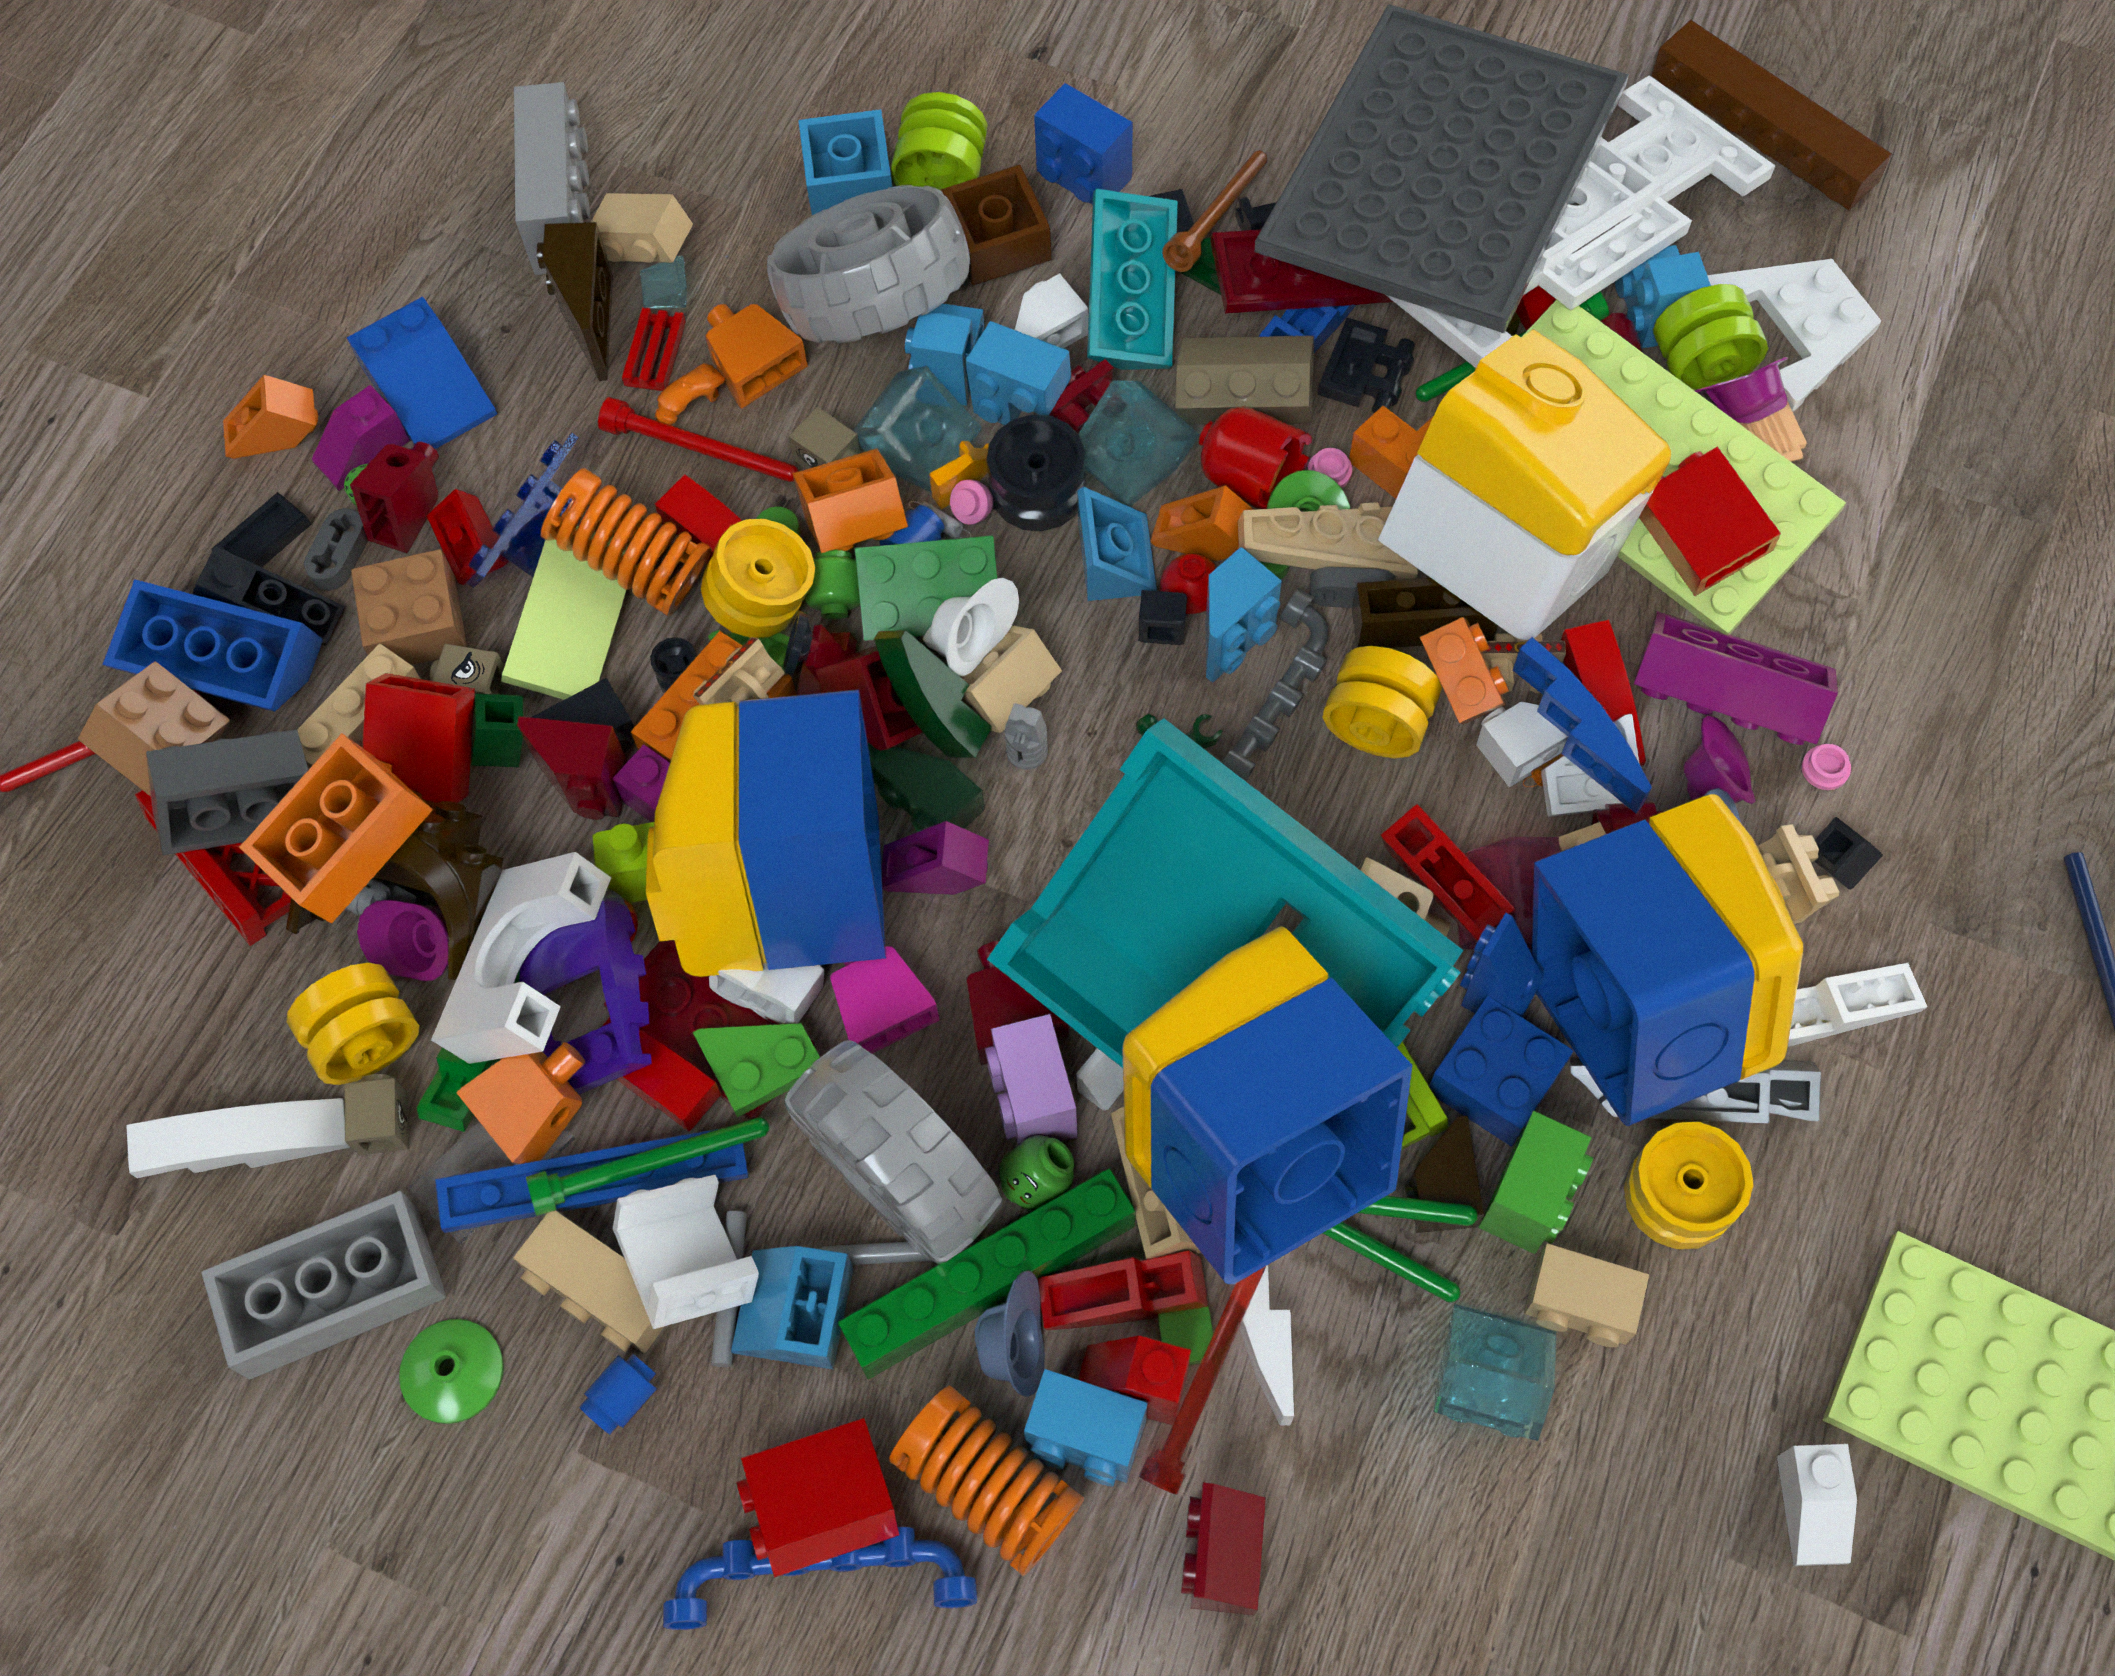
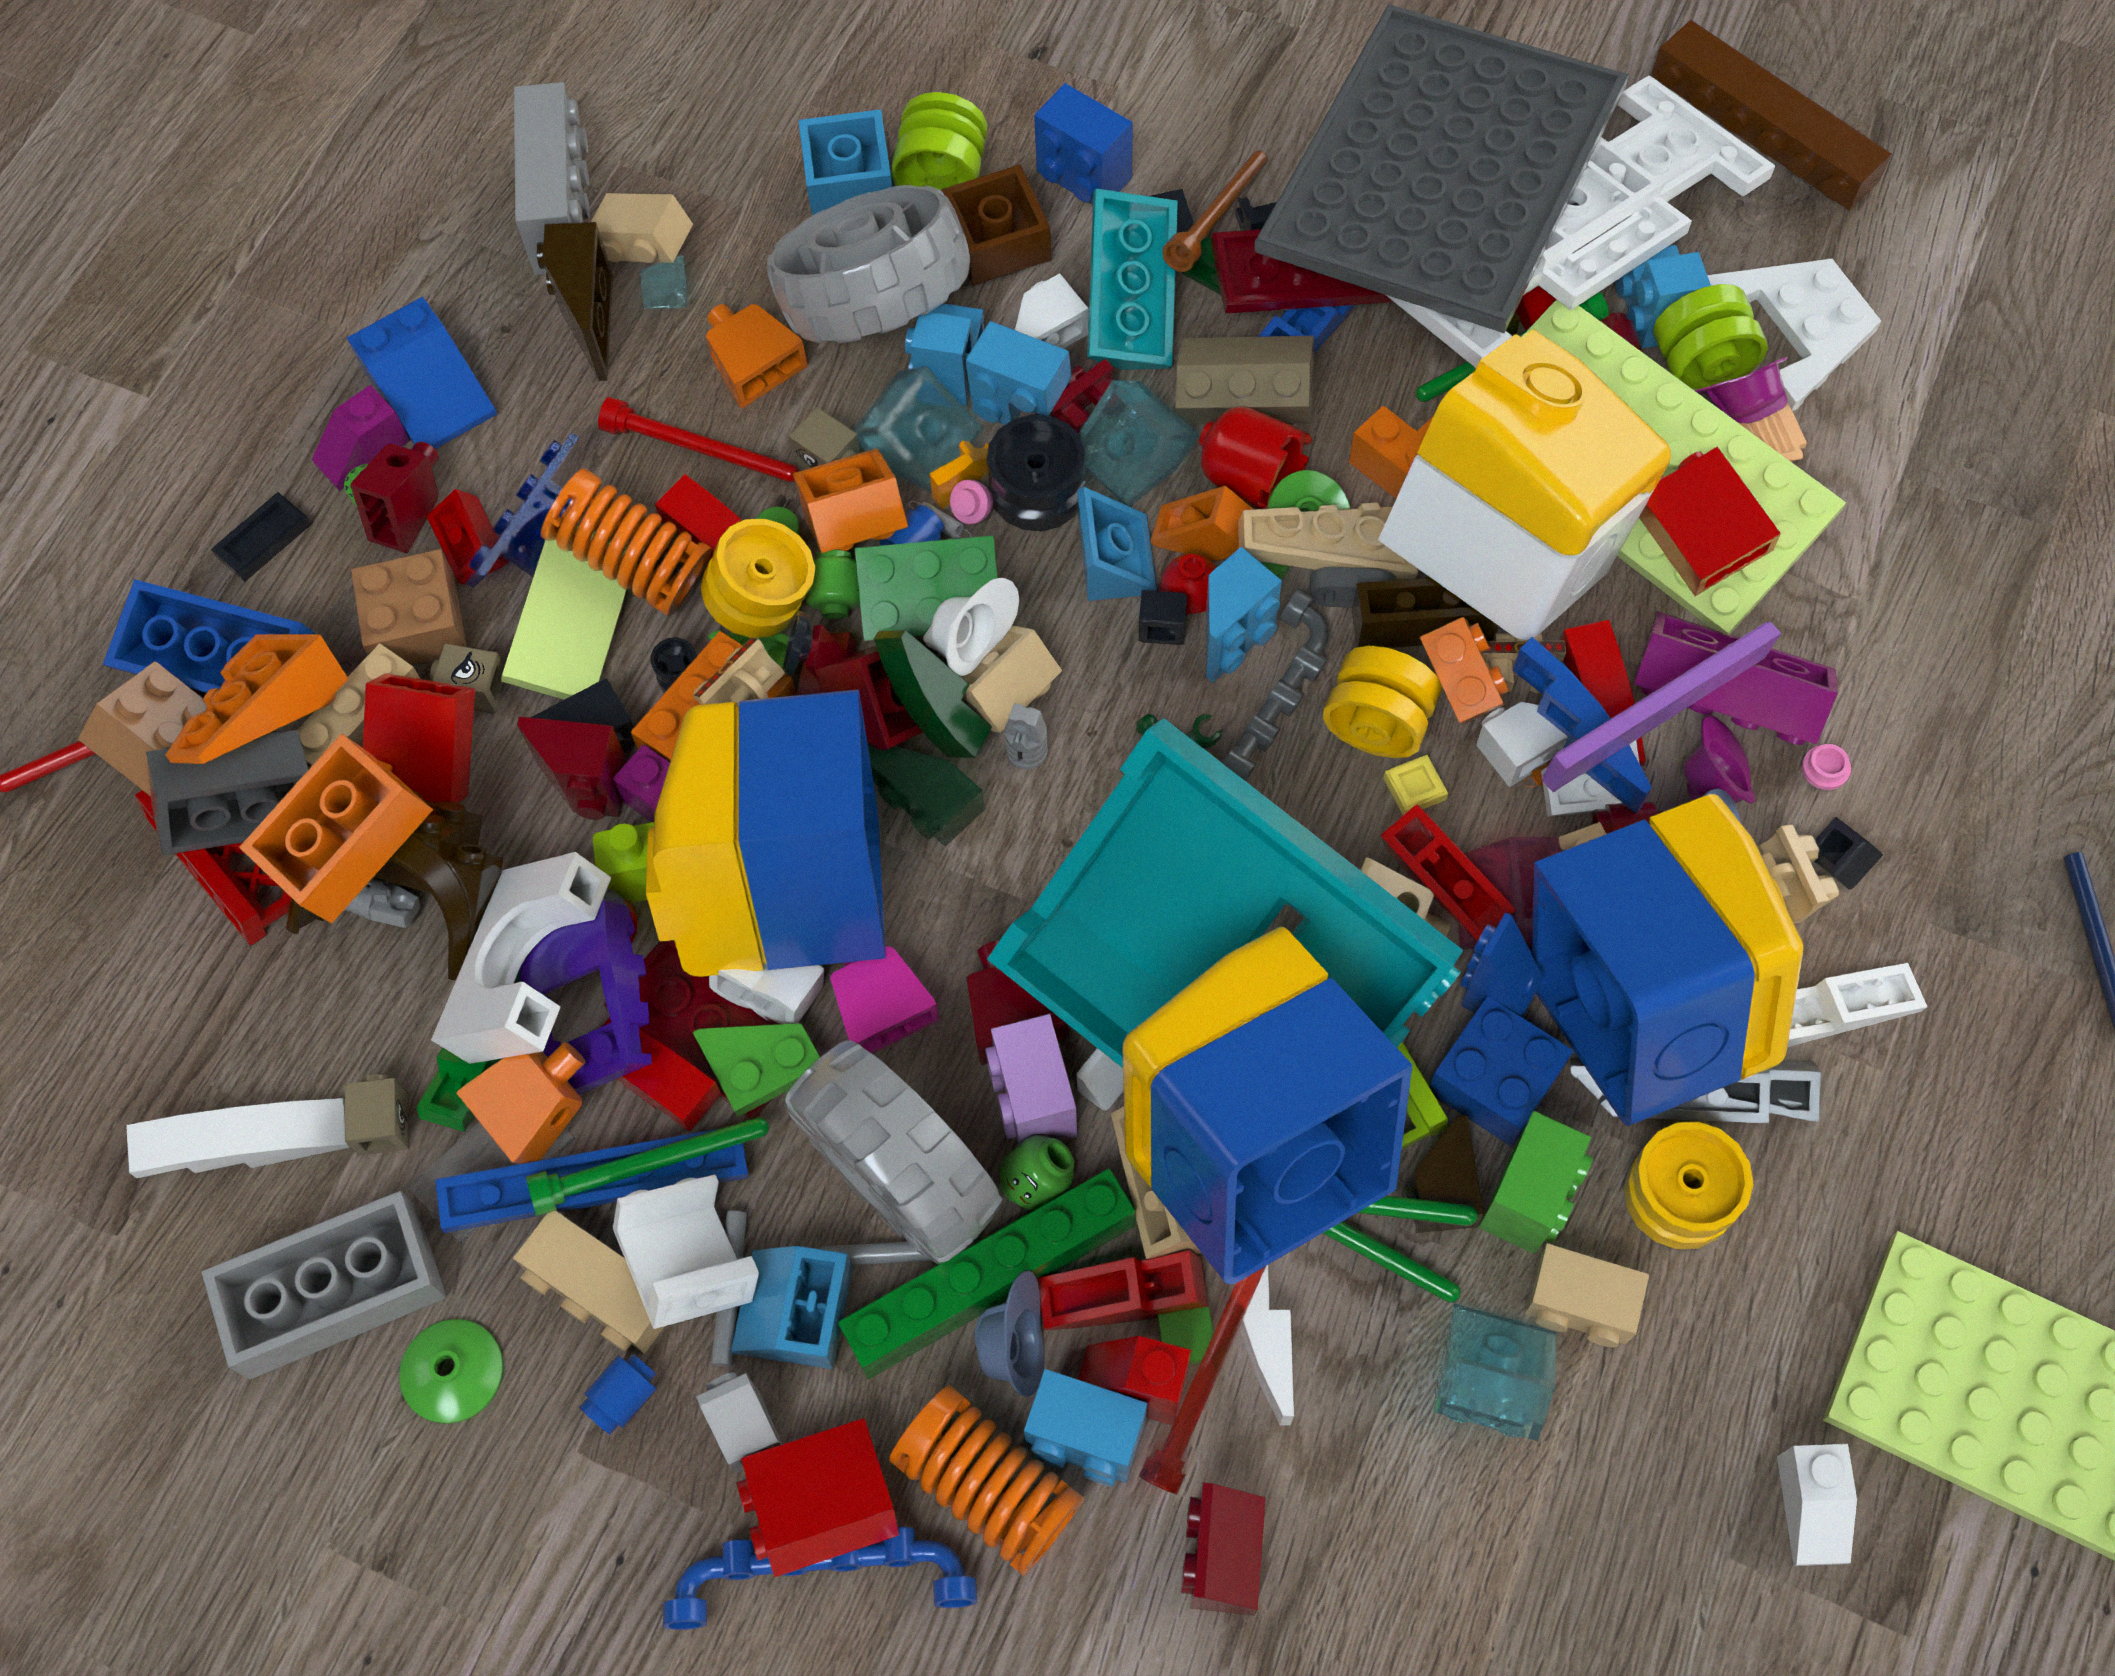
black slope [193,546,345,646] -> none
orange slope [223,375,318,459] -> none
yellow wheel [287,963,420,1085] -> none
dark grey beam [304,508,368,591] -> none
magenta piece [357,900,449,981] -> none
dark green brick [471,693,524,768] -> none
red tile [622,307,686,391] -> none
orange piece [655,363,725,425] -> none
magenta slope [882,821,989,895] -> none
bright pink plate [1308,448,1352,488] -> none
black plate [1317,317,1415,413] -> none
none -> orange wedge [165,634,348,764]
none -> light grey slope [696,1372,782,1473]
none -> light yellow tile [1383,755,1448,815]
none -> medium lavender tile [1542,621,1781,792]

